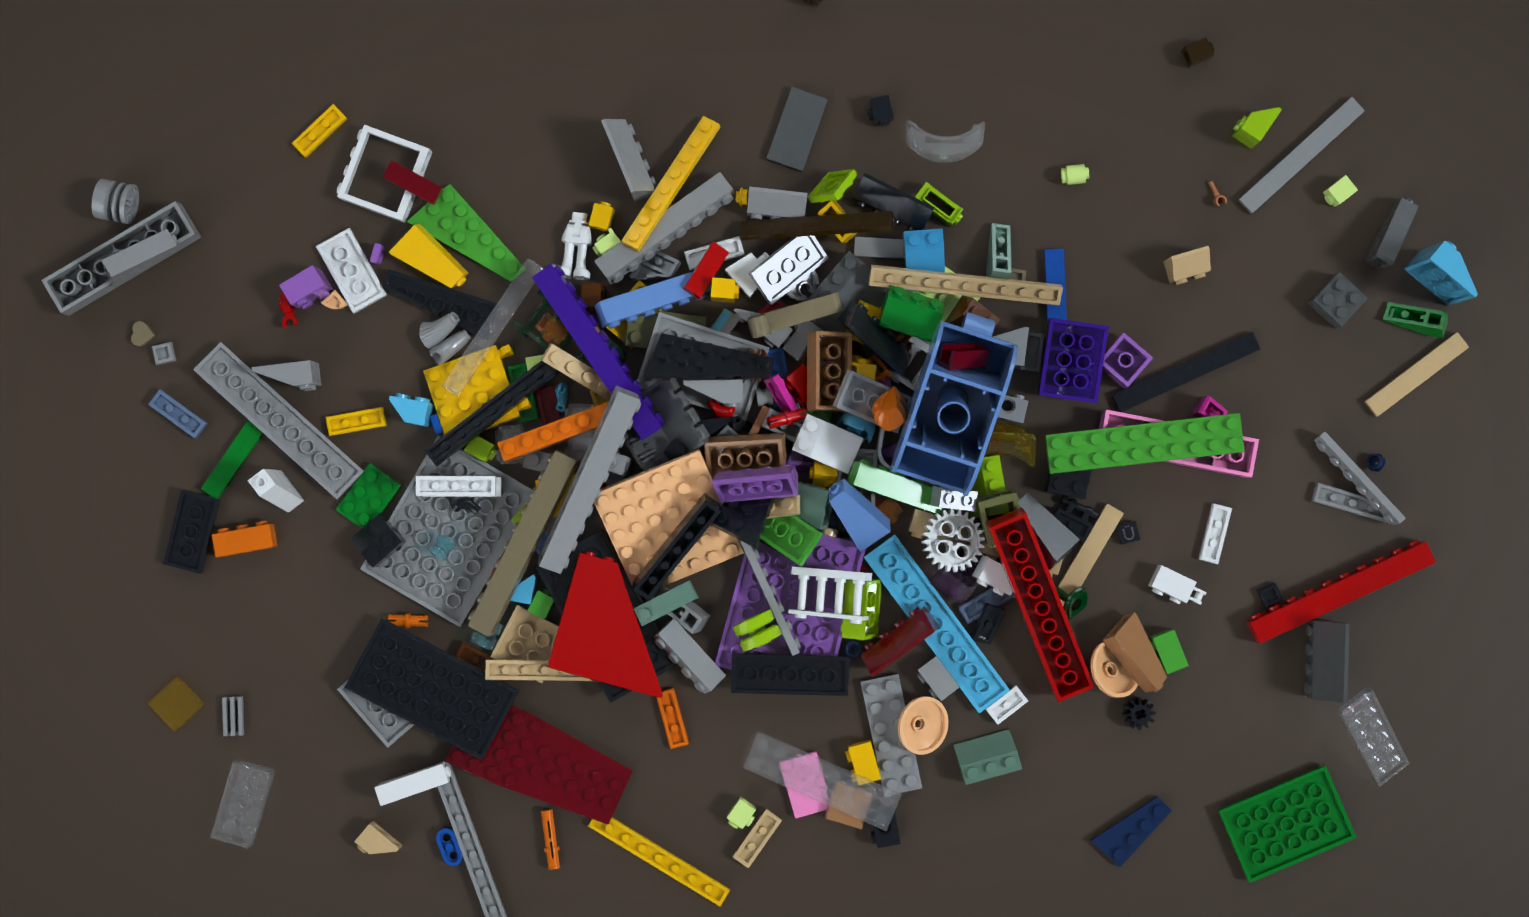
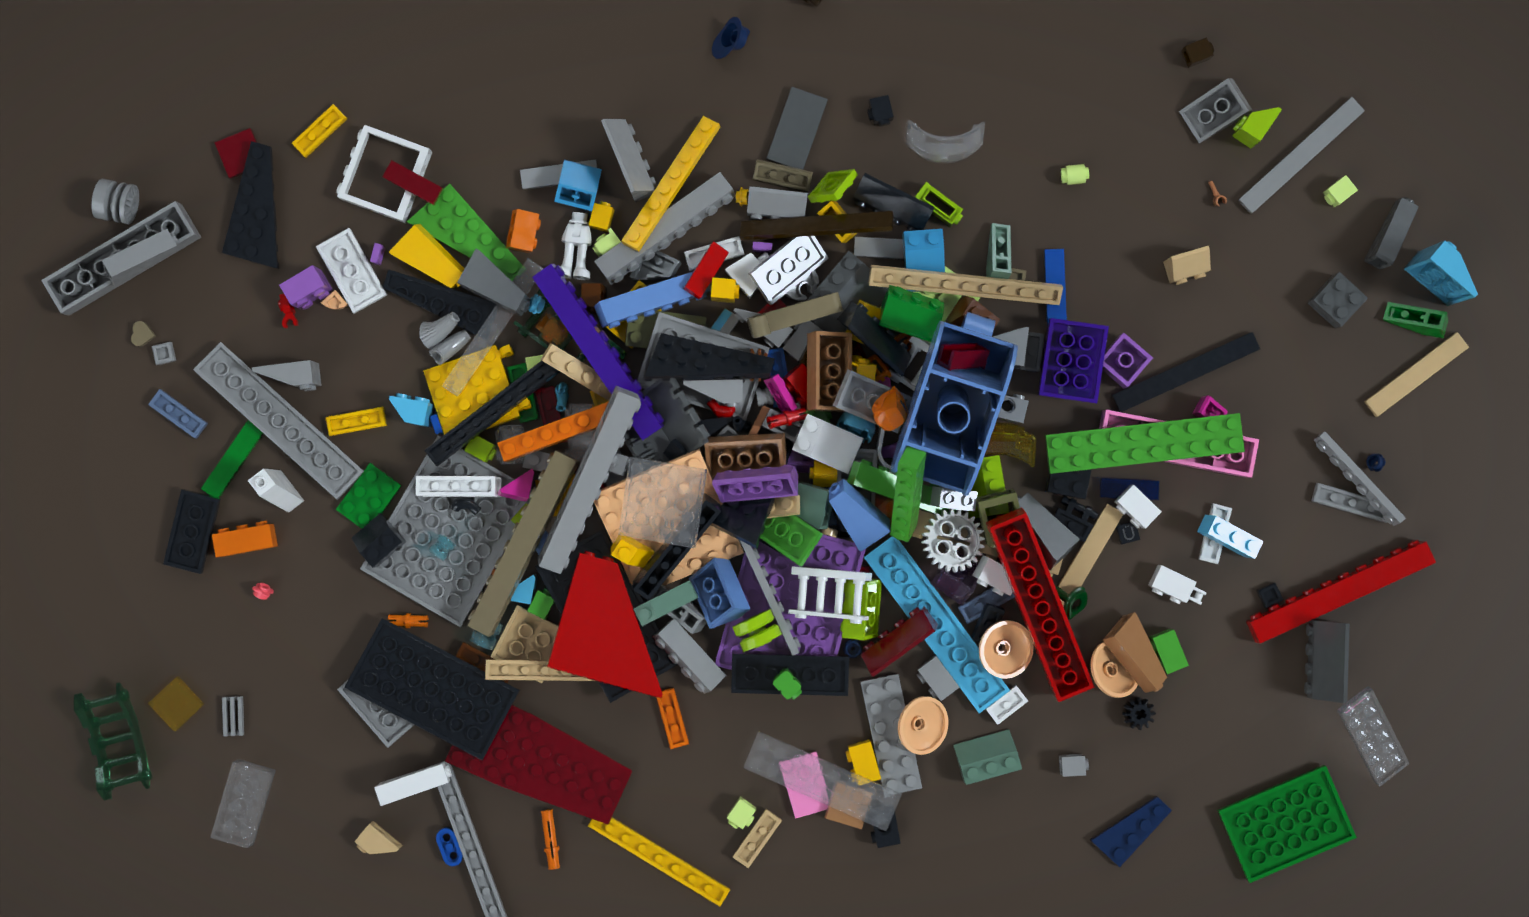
none -> clear green fence [74,682,152,801]
none -> dark red tile [215,128,257,179]
none -> black wing [222,141,279,269]
none -> coral plate [252,583,274,600]
none -> dark grey slope [457,249,531,316]
none -> dark pink slope [497,469,534,502]
none -> orange brick [506,209,541,253]
none -> light grey tile [520,159,597,190]
none -> medium azure plate [528,294,545,314]
none -> dark azure slope [554,159,602,211]
none -> yellow slope [611,532,654,568]
none -> clear plate [618,457,707,548]
none -> medium blue slope [689,558,750,628]
none -> dark blue piece [712,17,750,59]
none -> dark tan tile [753,159,813,192]
none -> medium lavender tile [753,242,772,253]
none -> bright green brick [773,668,802,700]
none -> bright green brick [890,446,926,542]
none -> light nougat dish [979,620,1034,679]
none -> light grey brick [1059,754,1089,777]
none -> clear blue tile [1100,478,1160,500]
none -> white brick [1114,485,1162,529]
none -> light grey slope [1179,78,1253,143]
none -> brick [1197,514,1263,559]

